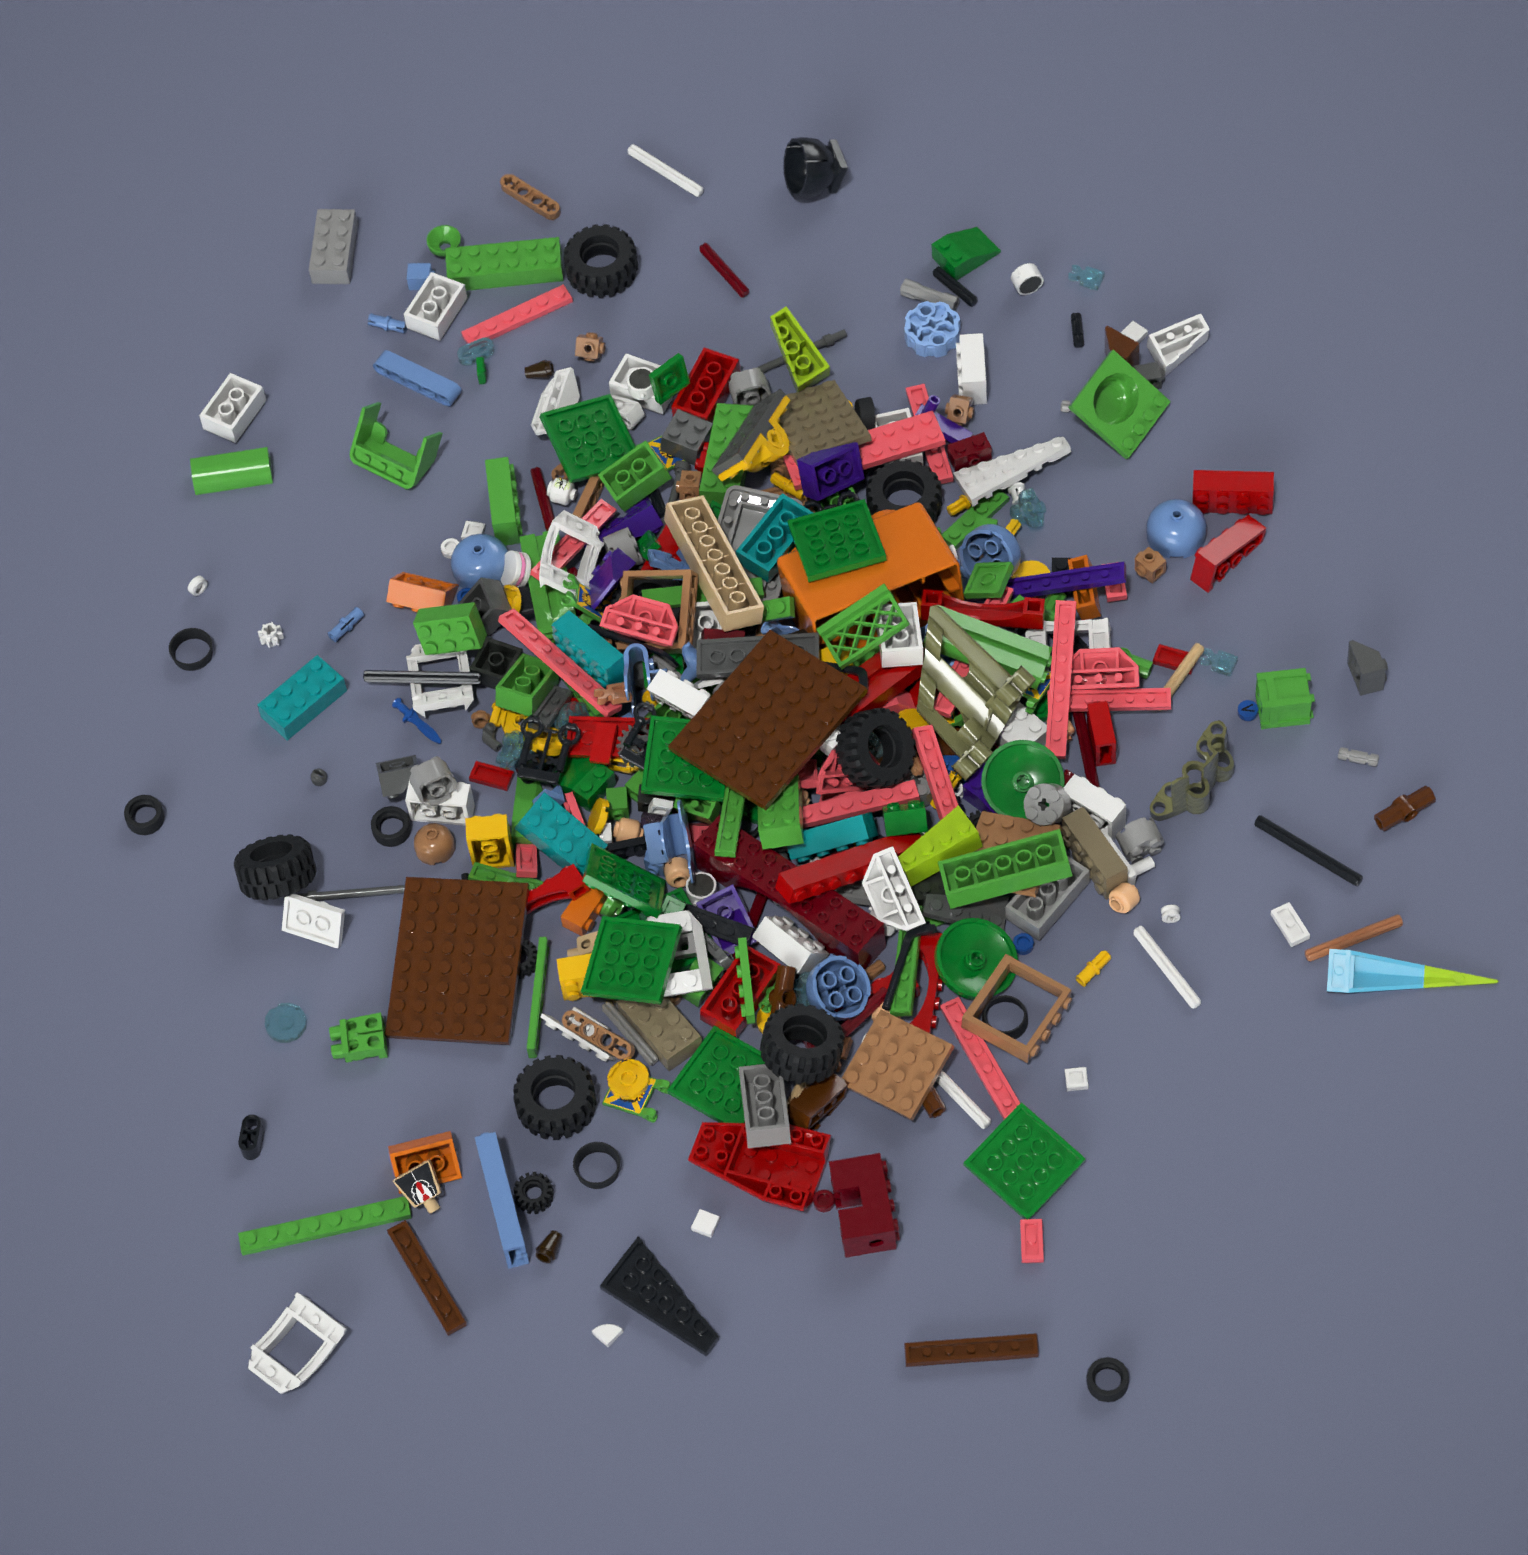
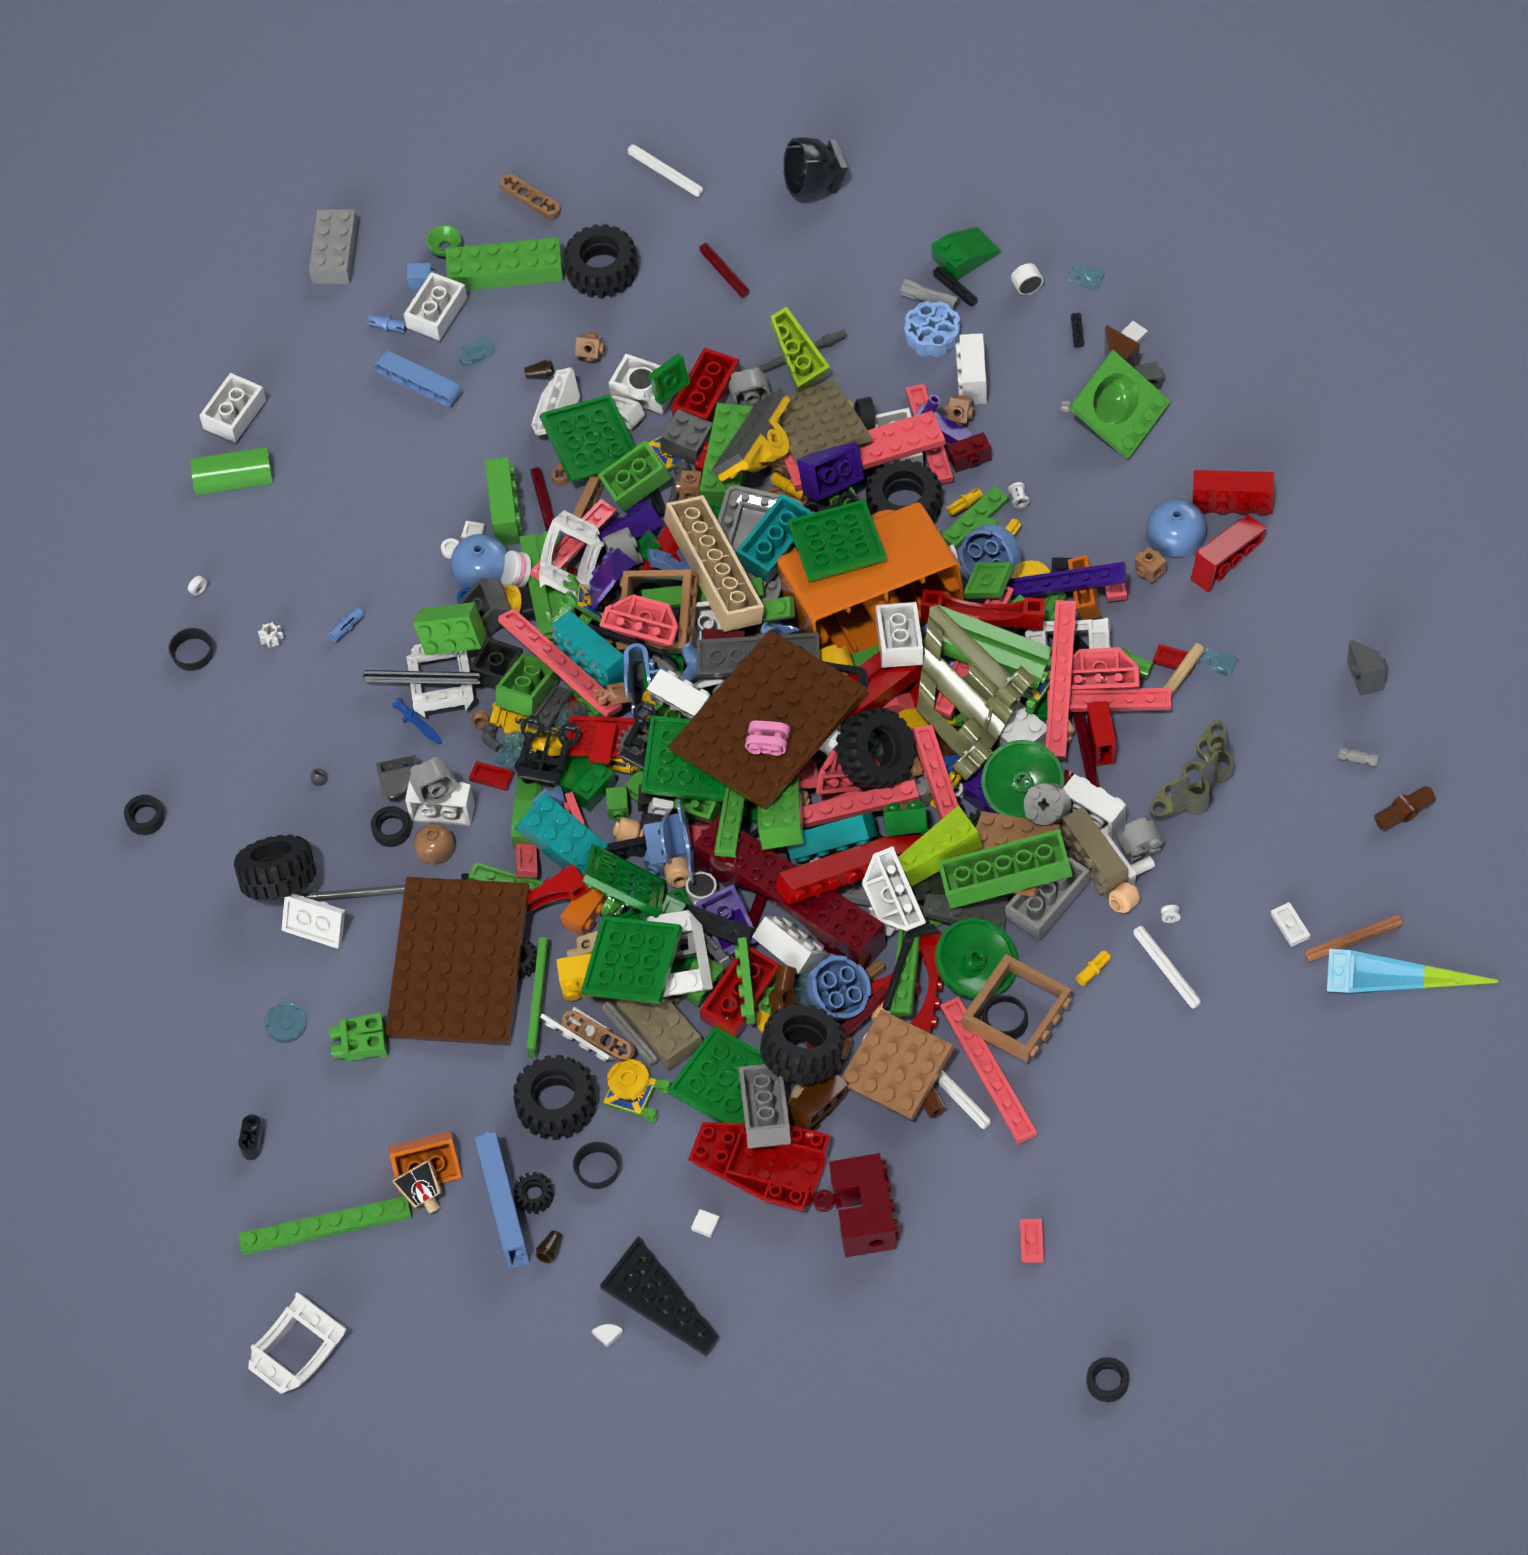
teal brick [257,655,347,741] -> none
bright green windscreen [349,402,443,489] -> none
orange slope [386,572,459,612] -> none
reddish brown plate [387,1220,467,1336] -> none
coral plate [461,284,573,350] -> none
yellow brick [465,814,515,868] -> none
green tile [476,357,487,384] -> none
white head [547,478,577,505] -> none
yellow tile [587,798,610,836] -> none
white plate [599,823,613,851] -> none
bright green fence [816,584,910,670] -> none
reddish brown plate [904,1333,1038,1367] -> none
white wing [953,436,1071,506] -> none
green plate [963,1102,1086,1219] -> none
clear light blue plate [1010,488,1046,528] -> none
blue tile [1013,933,1034,955] -> none
white tile [1065,1067,1088,1091] -> none
white wedge [1147,314,1210,377] -> none
blue tile [1238,700,1258,721] -> none
black axle [1254,815,1363,886] -> none
bright green container [1255,668,1315,729] -> none
none -> bright pink brick [745,720,790,756]

